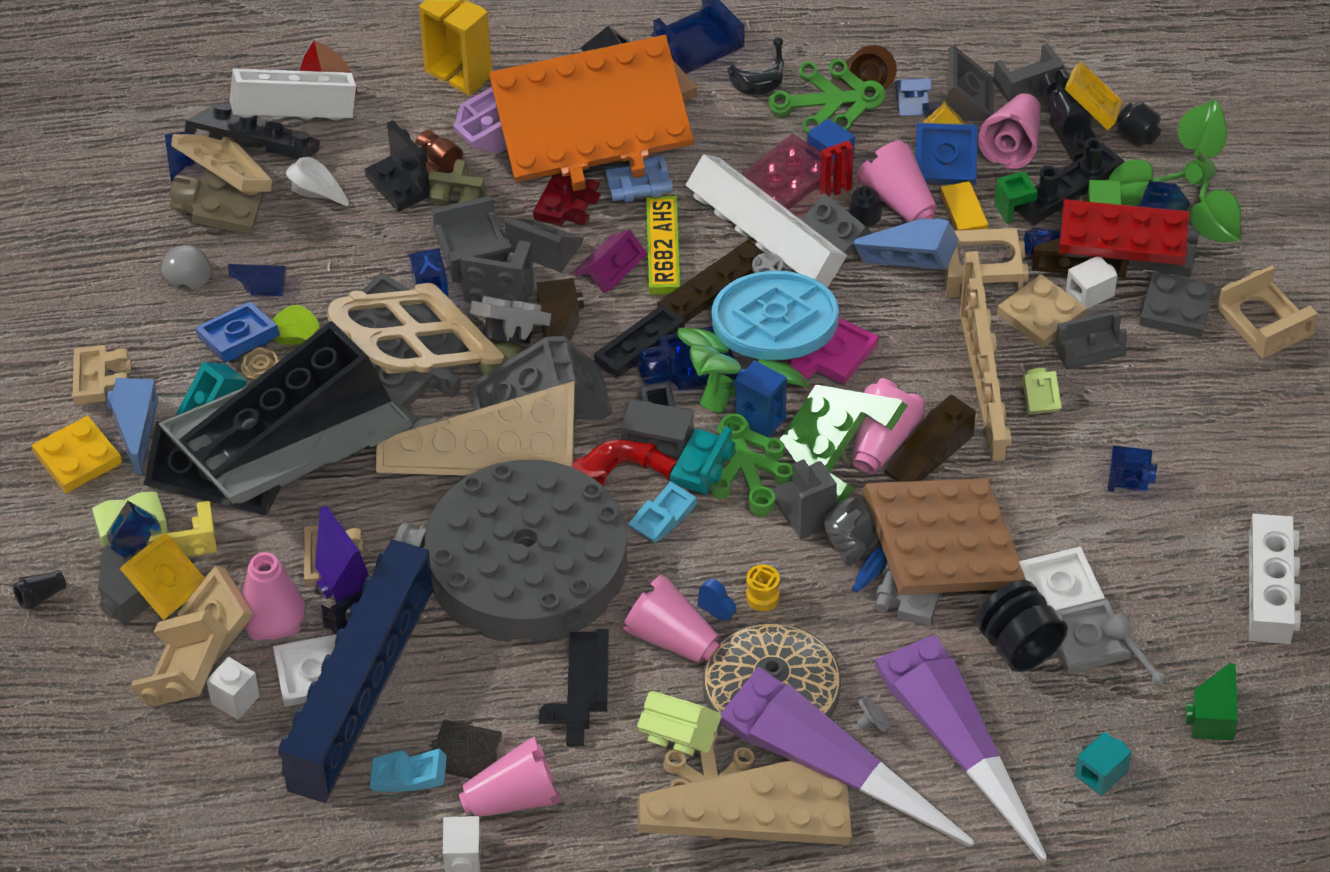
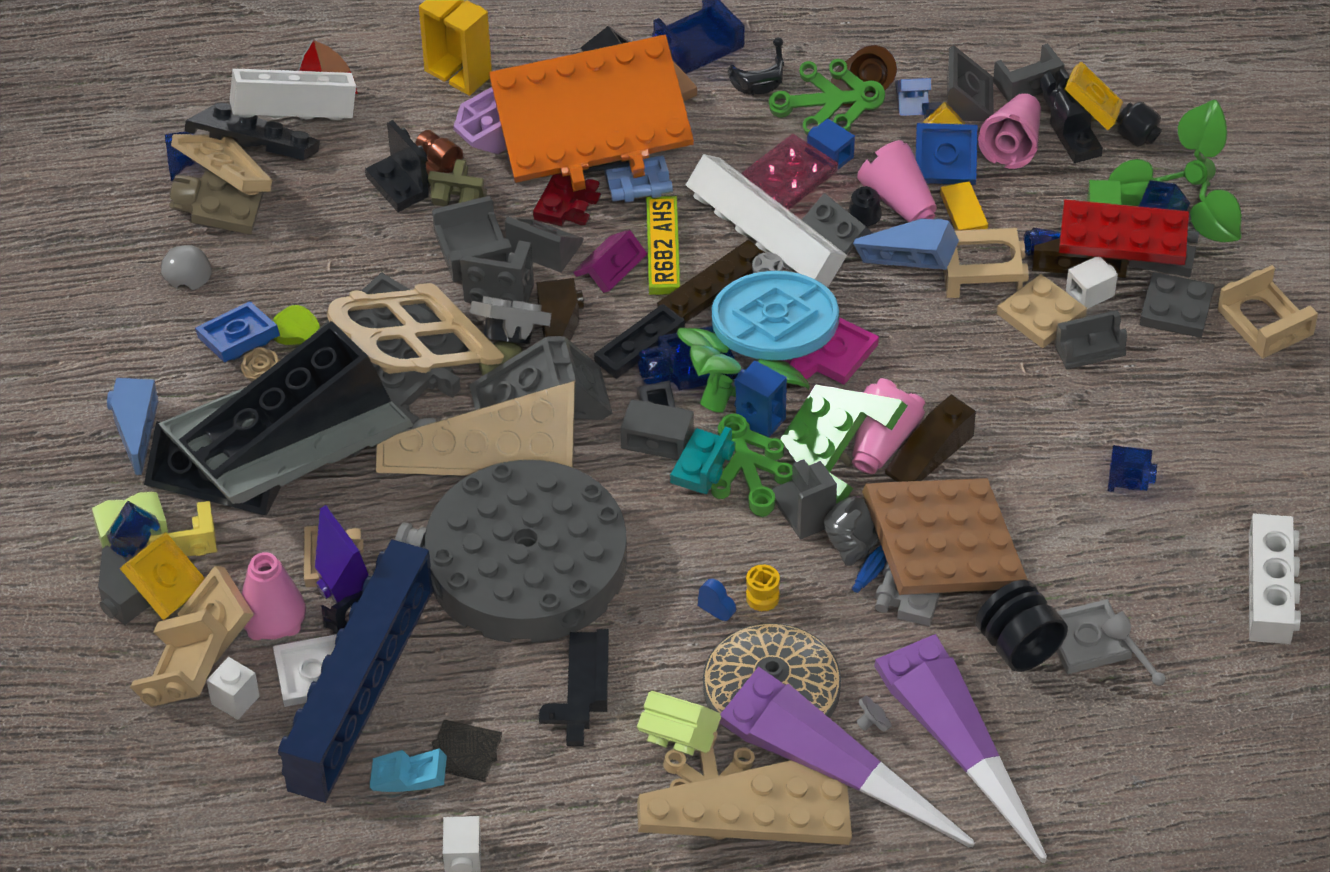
black cone [13,570,66,609] -> none
yellow plate [31,415,122,494] -> none
tan plate [72,345,131,405] -> none
teal slope [174,362,248,417] -> none
clear blue tile [228,264,287,296] -> none
white piece [286,157,349,206] -> none
clear blue brick [409,248,449,296] -> none
bright pink cone [459,736,561,817] -> none
red piece [572,439,677,486] -> none
bright pink cone [623,575,720,663] -> none
medium azure slope [628,481,698,543] -> none
red tile [820,140,854,197] -> none
tan wing [960,251,1012,461] -> none
green panel [994,171,1038,224] -> none
black plate [1014,138,1124,225] -> none
white tile [1019,547,1105,611] -> none
yellowish green bracket [1020,368,1062,415] -> none
teal brick [1074,731,1132,796] -> none
green slope [1185,663,1238,741] -> none

